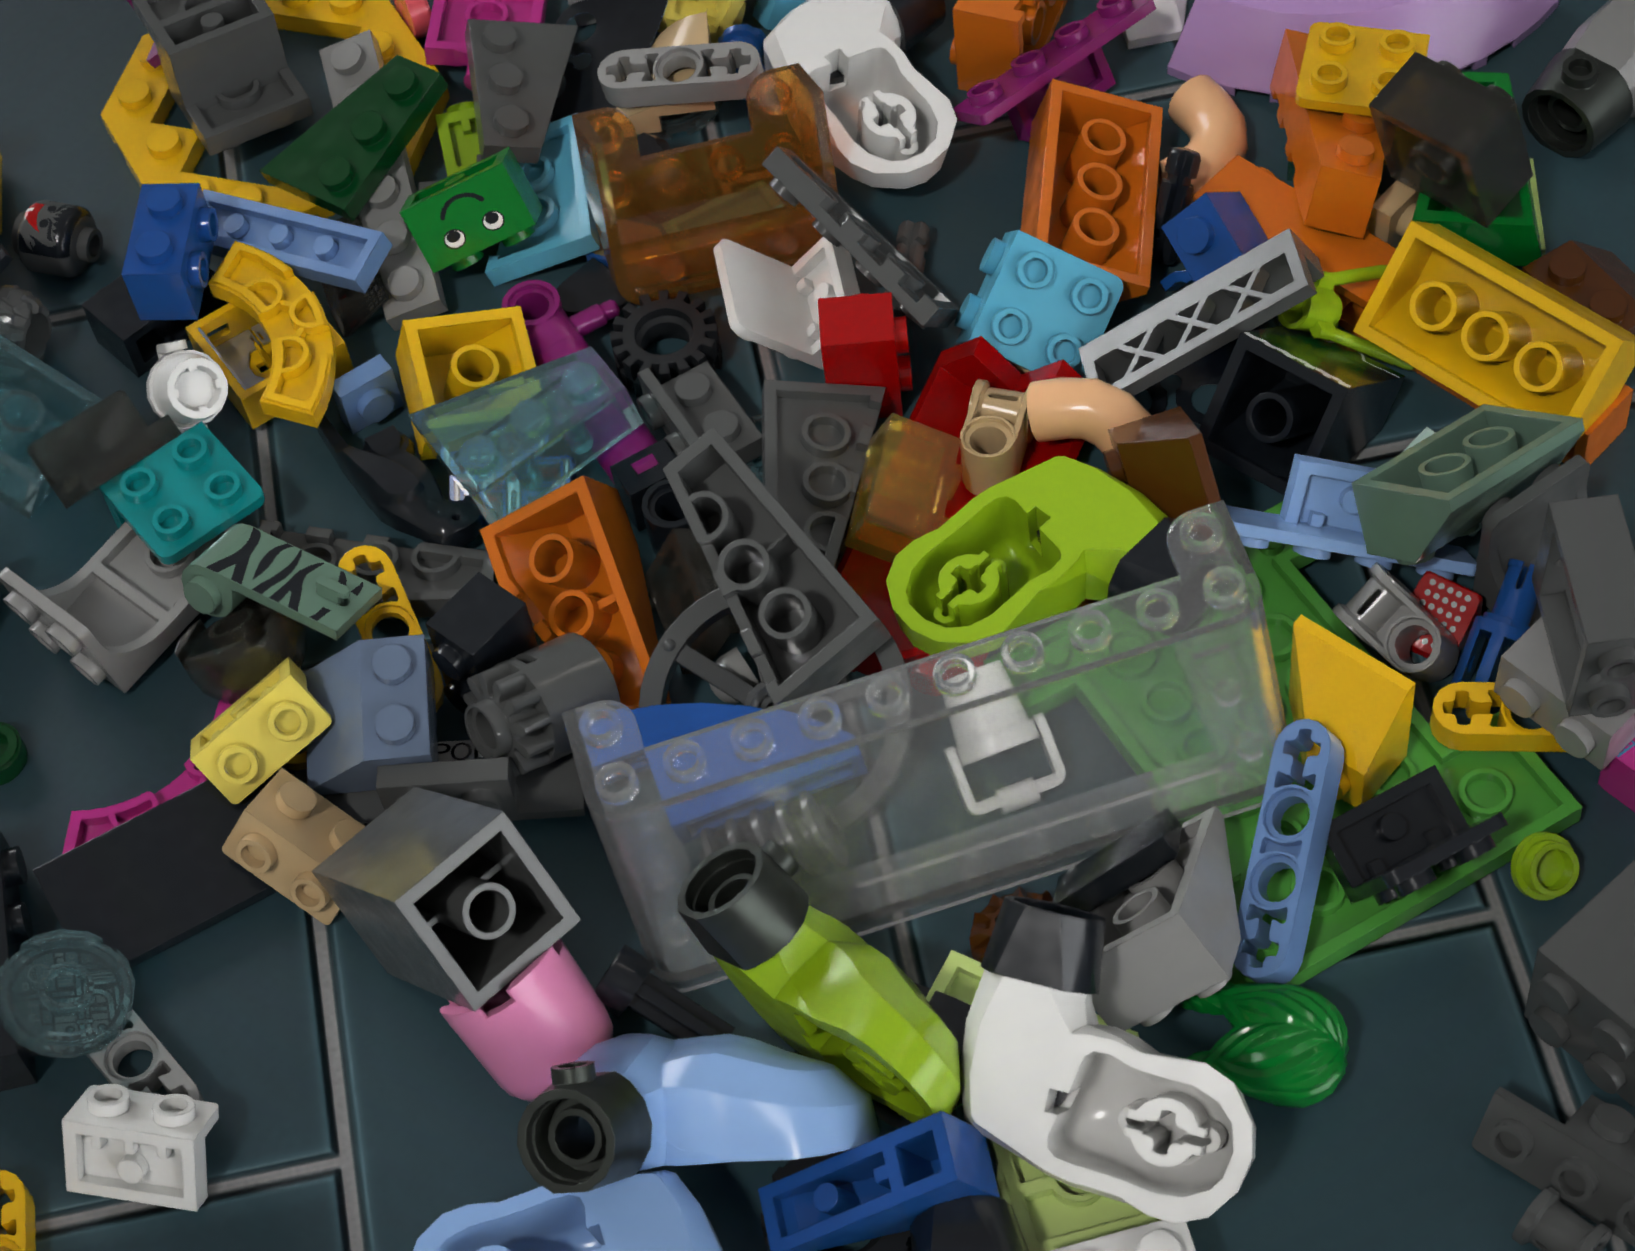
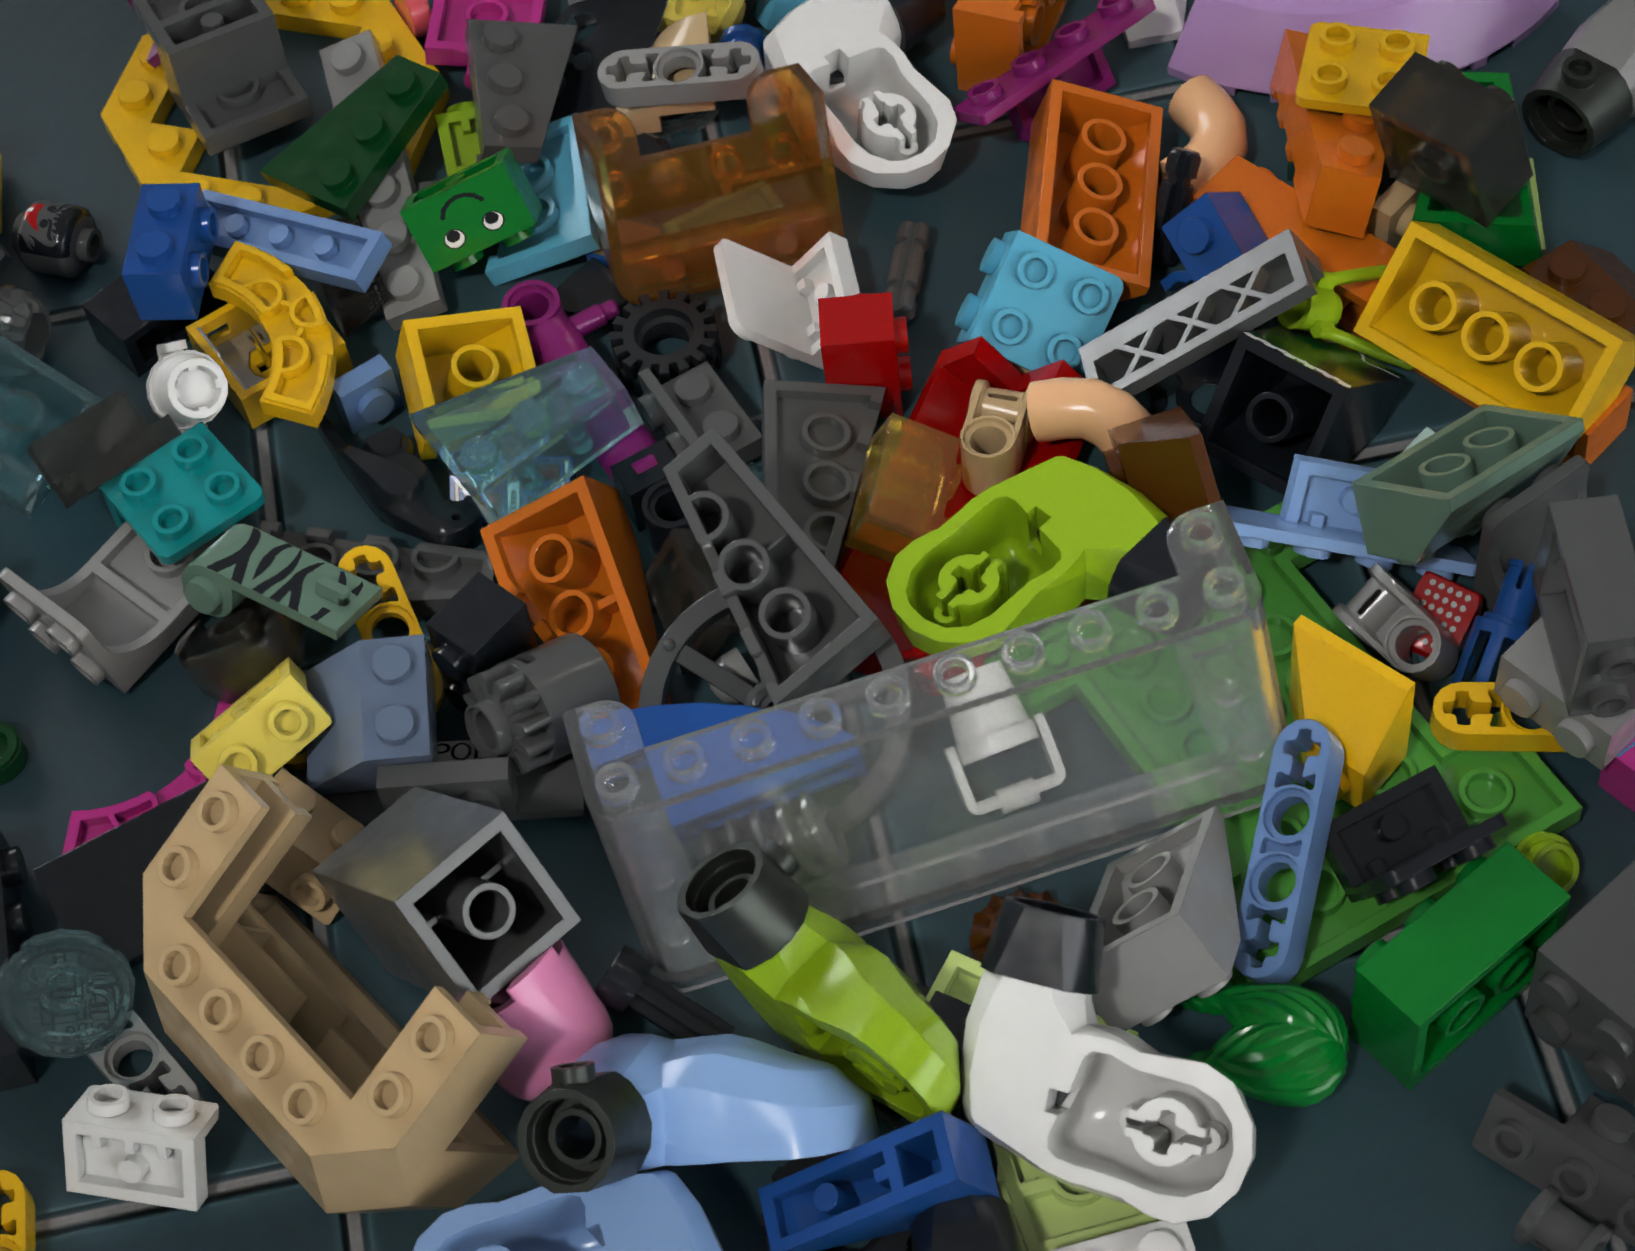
dark grey wing [762,146,960,329] -> none
black tile [1053,807,1182,912] -> none
none -> tan wedge [143,764,528,1214]
none -> green brick [1349,842,1571,1091]

